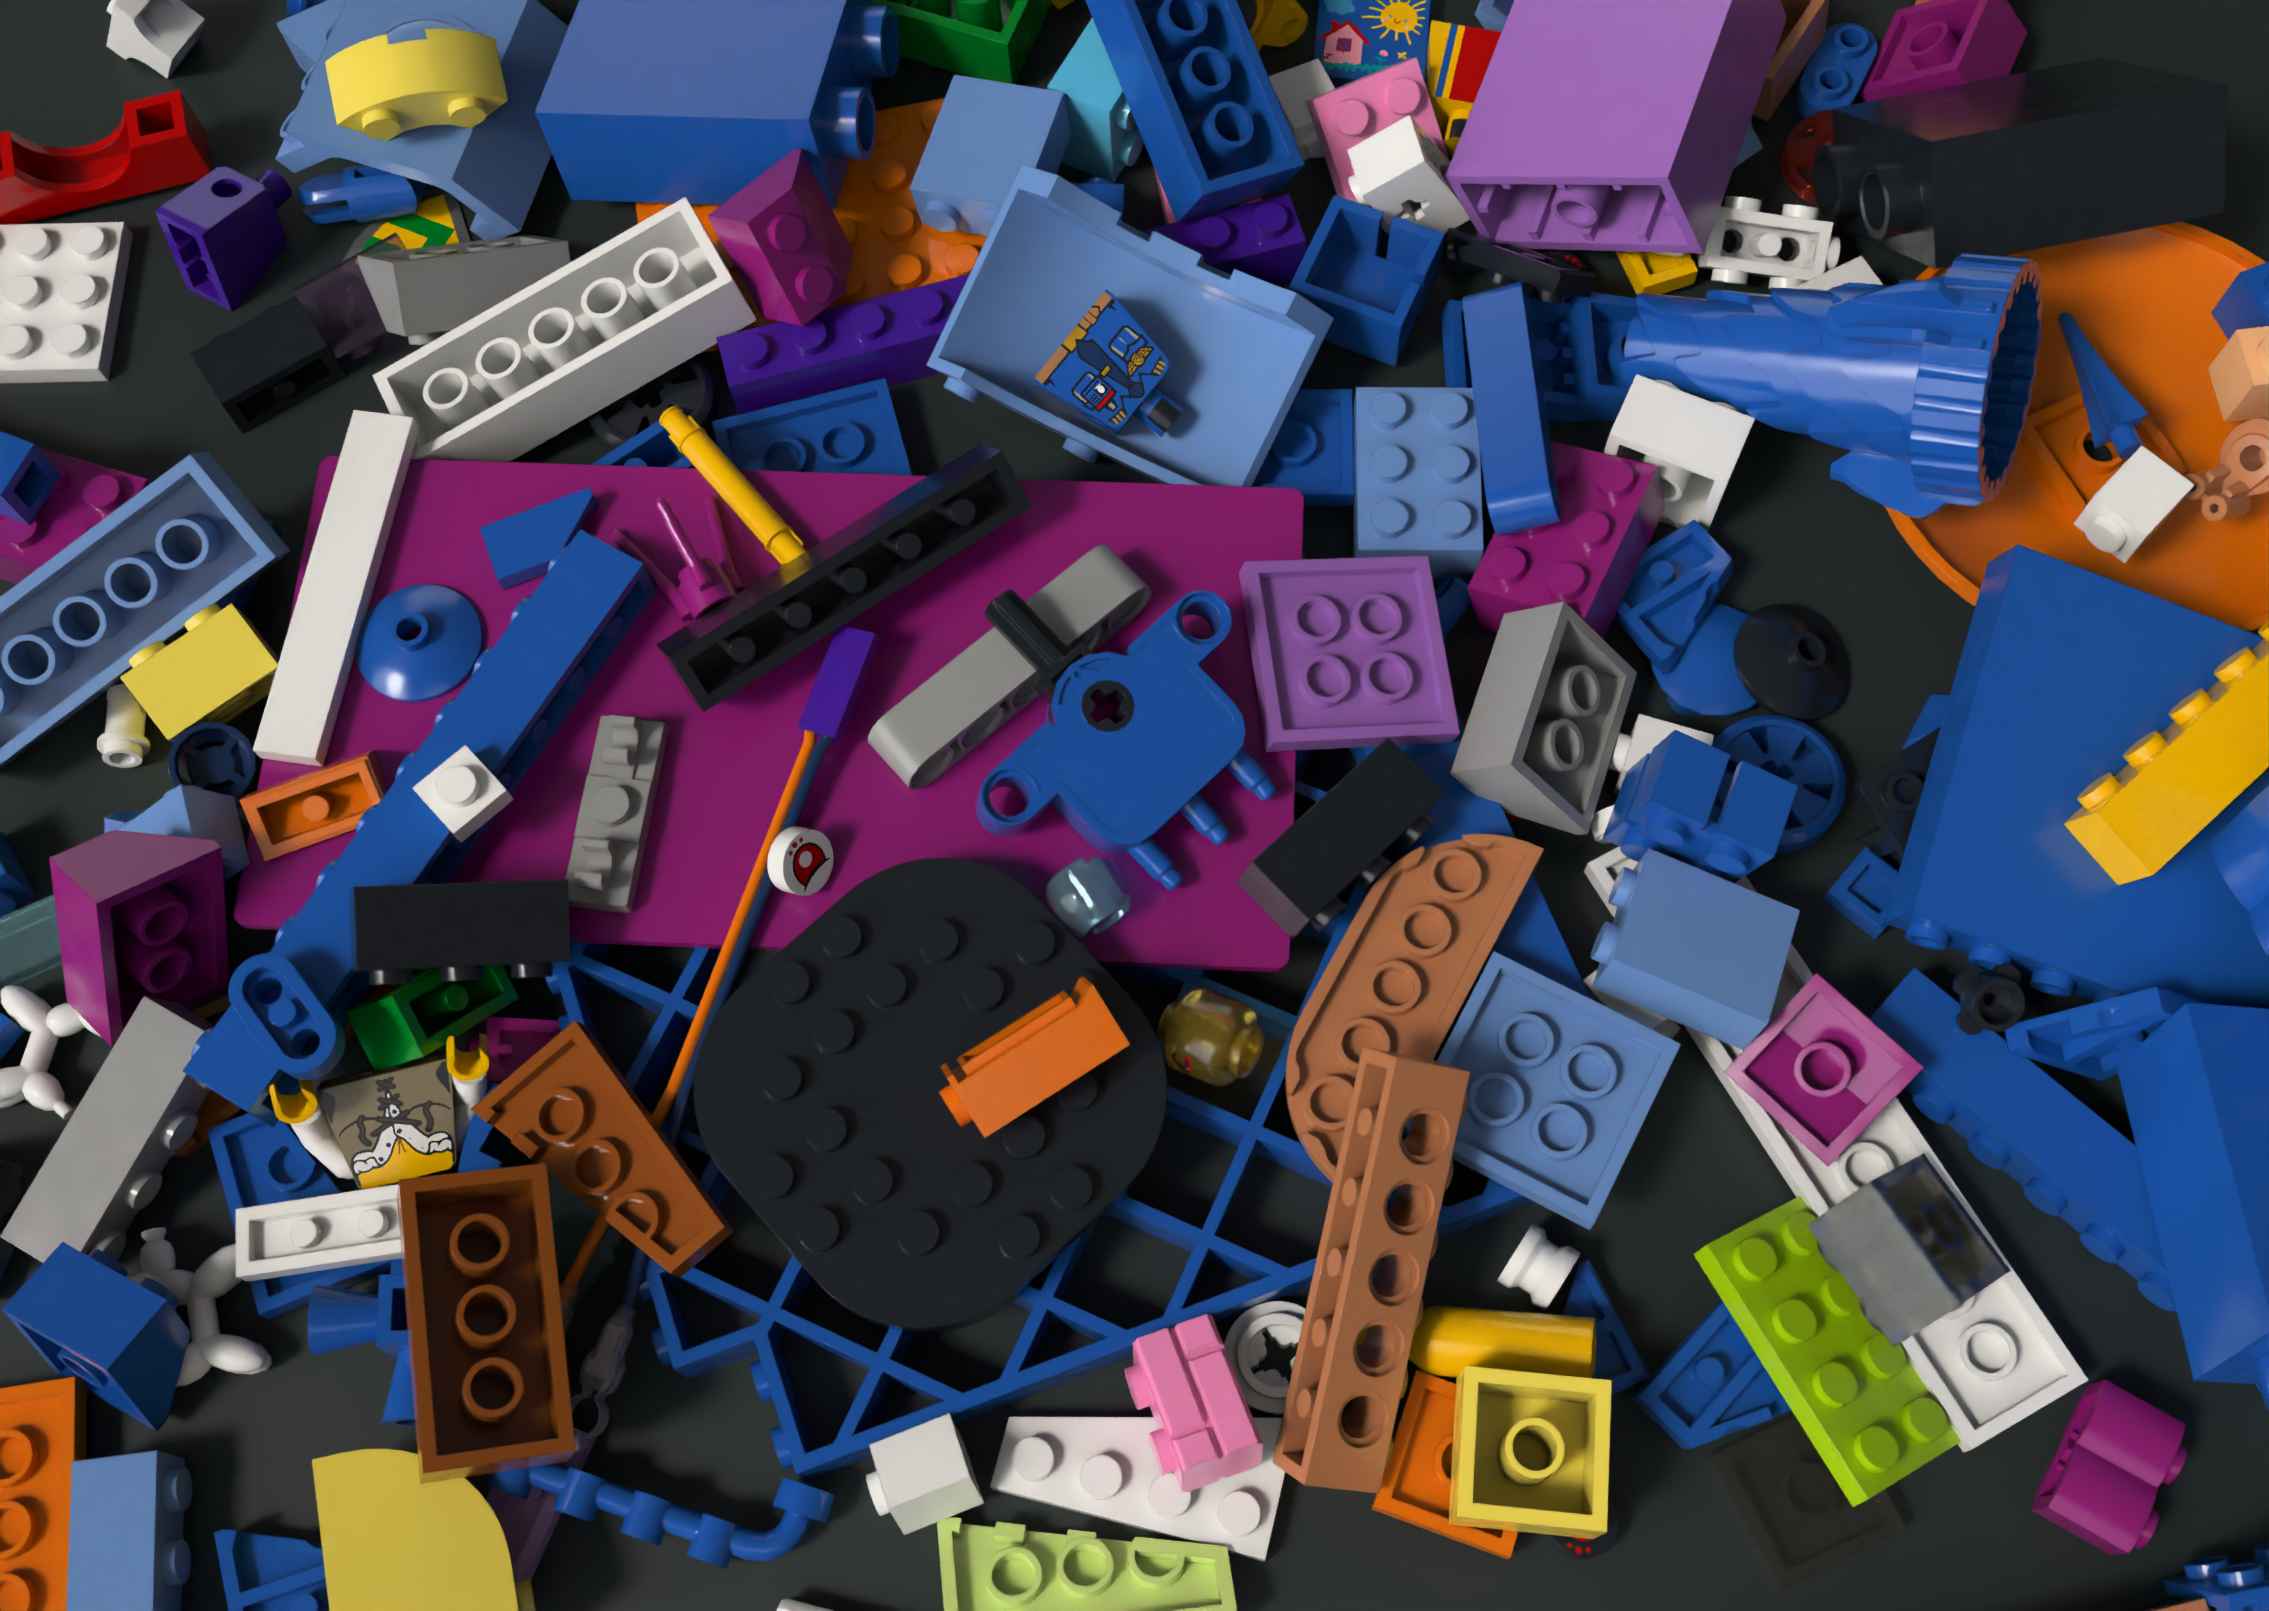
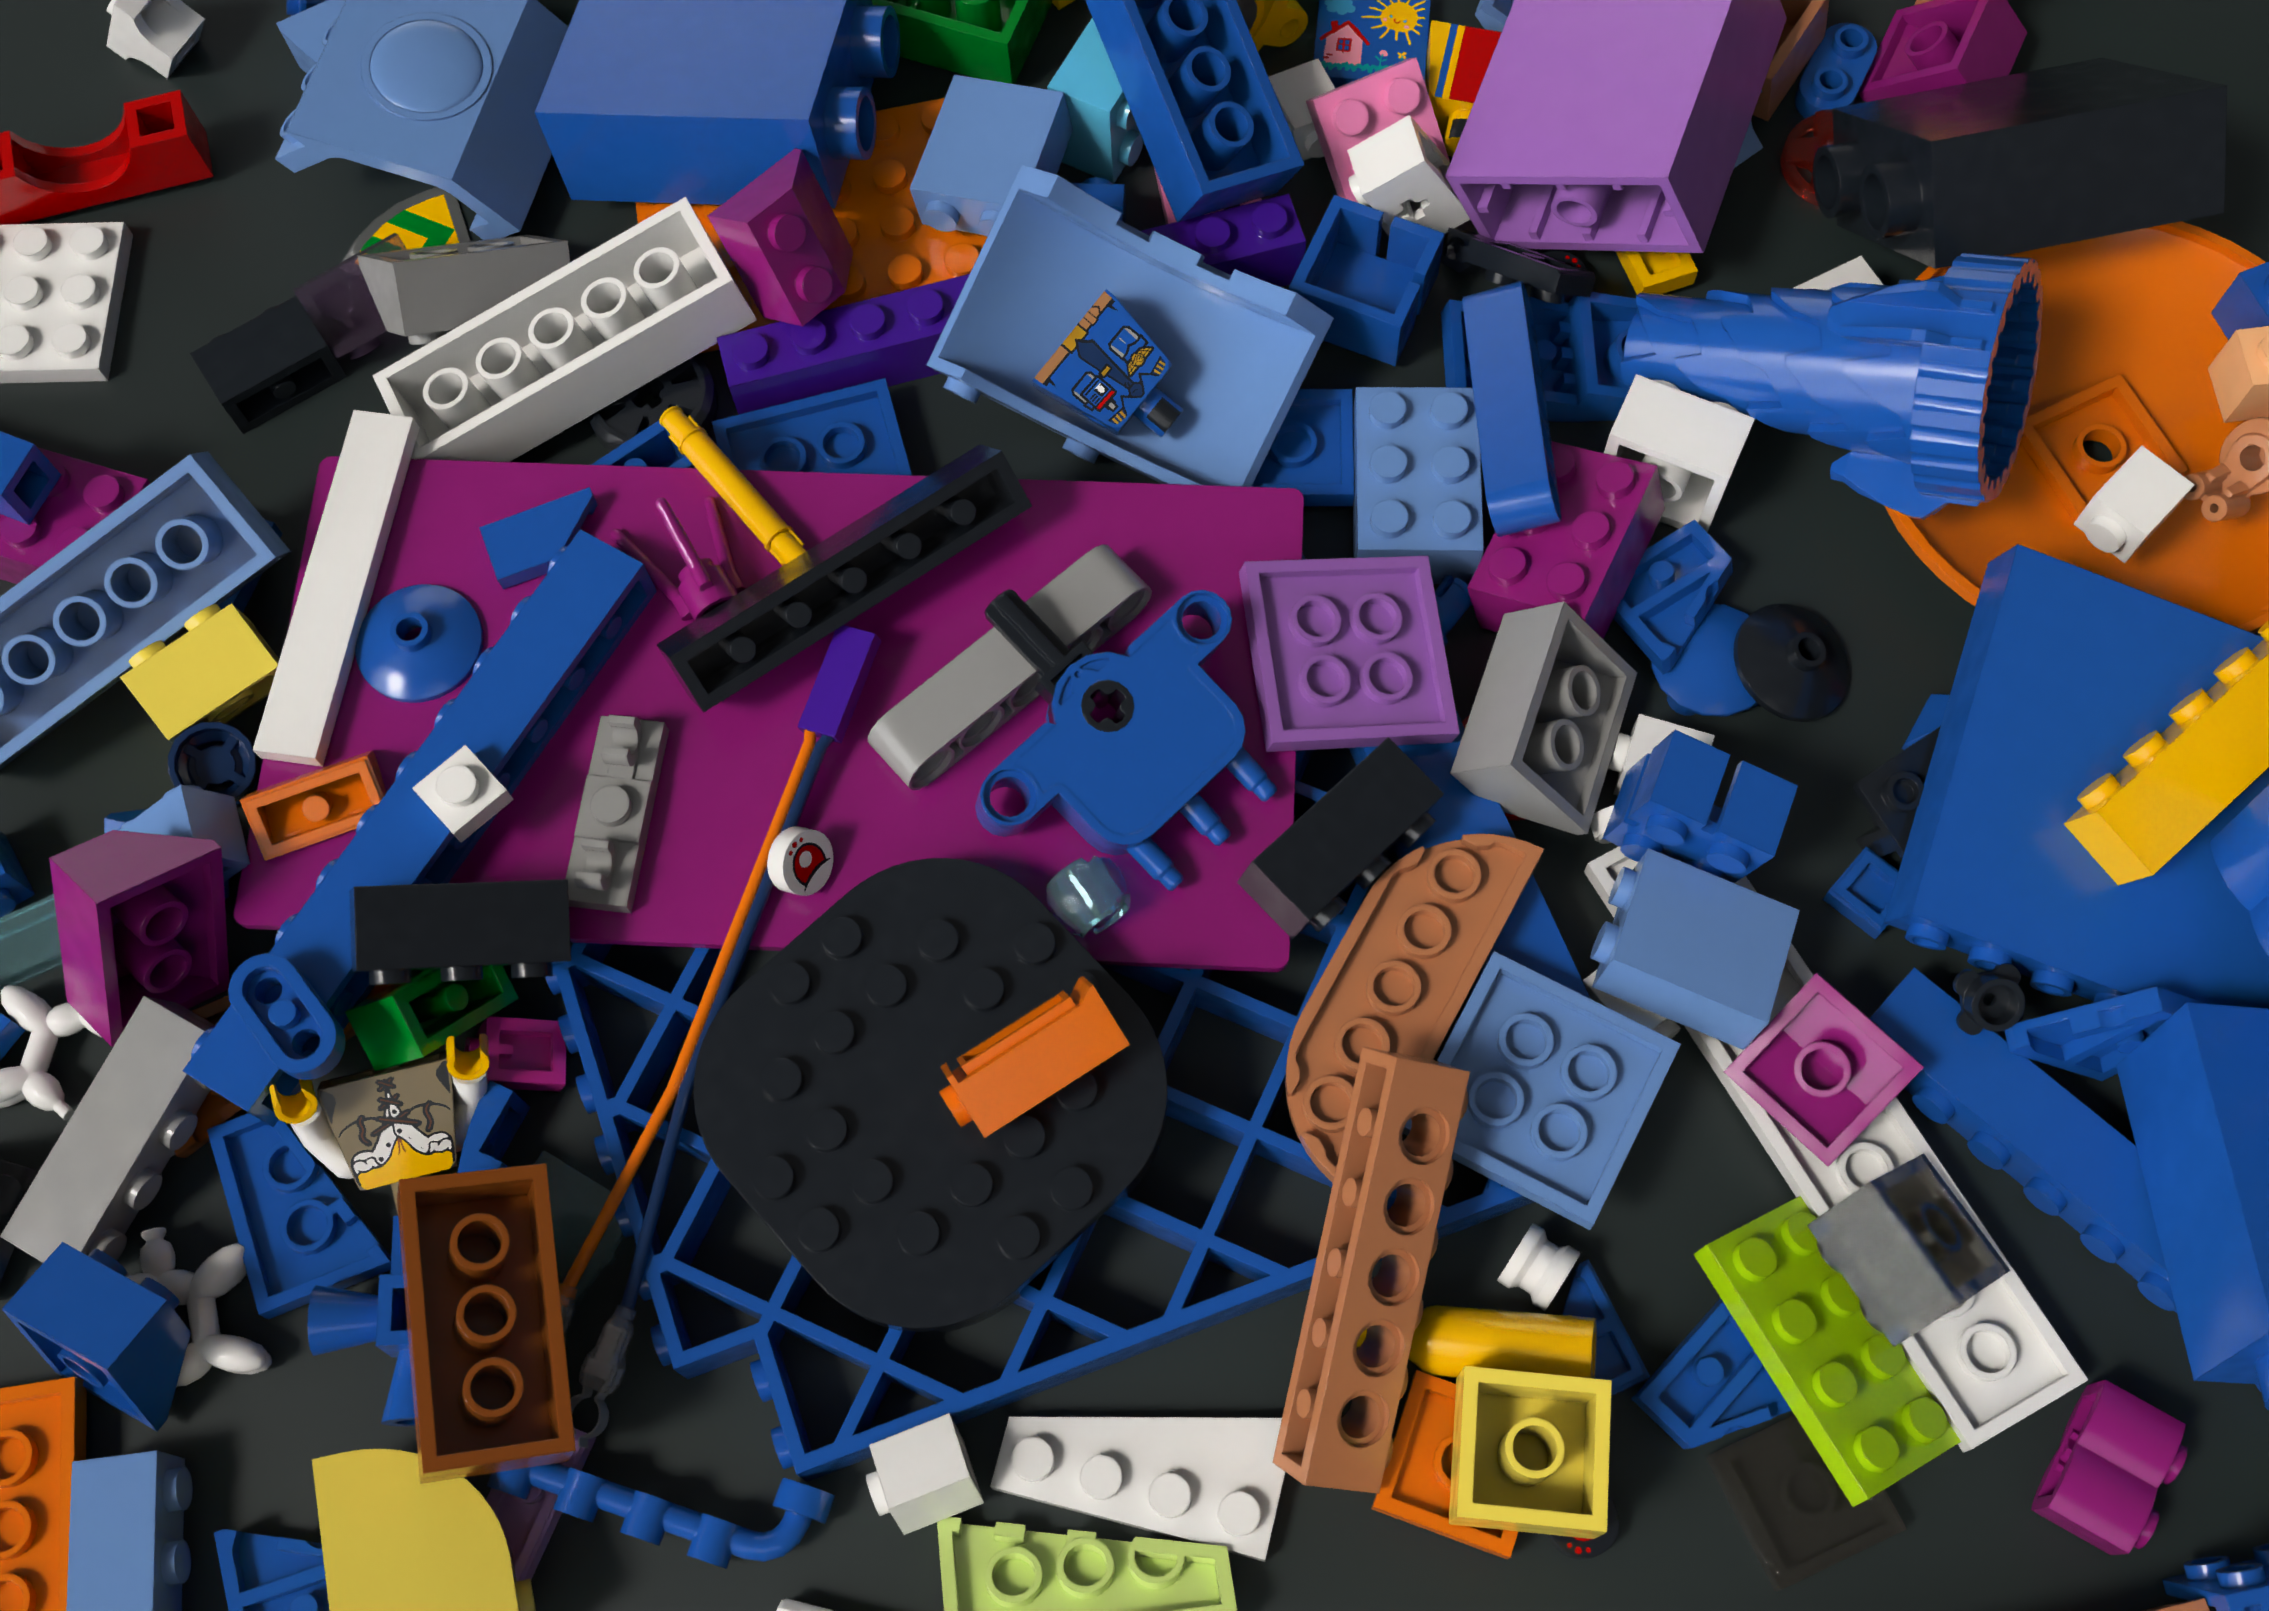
white pin [97,684,150,768] -> none
dark purple torso [155,166,292,312] -> none
white plate [236,1184,402,1282] -> none
blue arm [298,164,427,224] -> none
light yellow brick [325,28,508,141] -> none
dark orange wing [470,1020,735,1277] -> none
bright pink brick [1124,1314,1263,1492] -> none
clear yellow head [1158,987,1264,1087] -> none
white gear [1224,1301,1306,1416] -> none
white brick [1655,196,1840,289] -> none
blue wheel [1712,715,1846,854] -> none
blue piece [2058,312,2149,459] -> none

